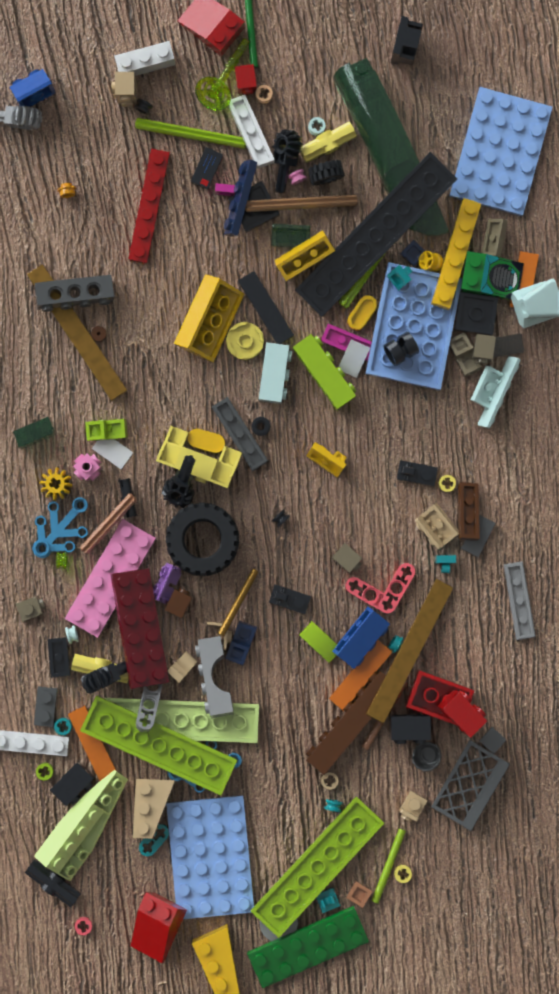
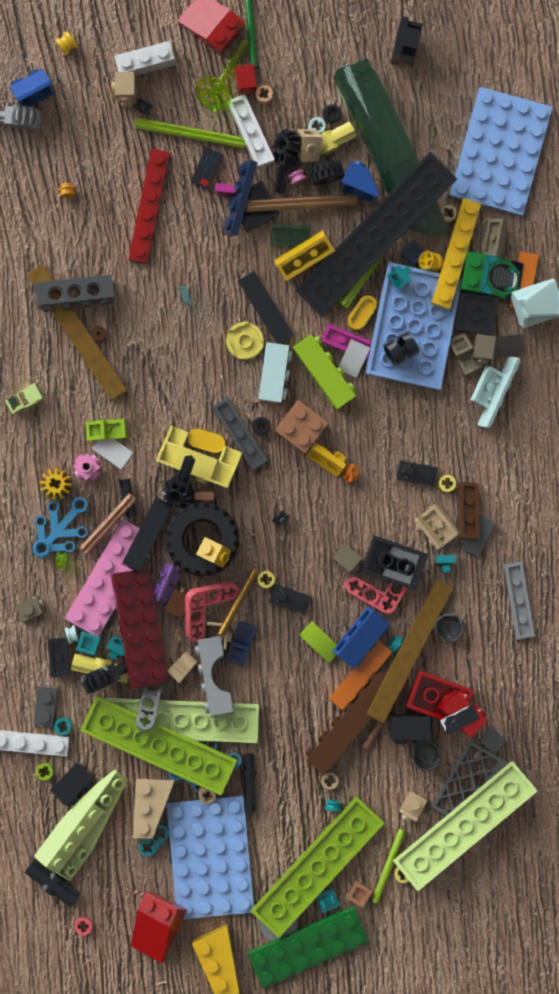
clear green panel [13,417,56,450] -> none
orange tile [68,705,117,781] -> none
yellow slope [174,274,244,363] -> none
none -> yellowish green leg [5,383,45,415]
none -> yellow wheel [55,31,78,56]
none -> teal tile [76,631,101,656]
none -> teal tile [106,635,124,661]
none -> black tile [122,497,173,573]
none -> clear light blue tile [178,284,192,307]
none -> coral beam [185,581,239,643]
none -> nougat plate [195,489,215,503]
none -> yellow bracket [196,537,231,568]
none -> tan bush [198,787,216,804]
none -> black pin [241,753,257,813]
none -> light yellow bush [258,571,275,588]
none -> nougat brick [275,400,328,455]
none -> tan bracket [298,129,322,162]
none -> black plate [323,105,342,124]
none -> blue slope [340,161,379,204]
none -> orange plate [343,464,358,483]
none -> black slope [360,535,428,591]
none -> yellowish green plate [393,761,538,891]
none -> dark grey hair [434,613,465,642]
none -> tan bush [439,204,457,223]
none -> black sticker [440,704,479,735]

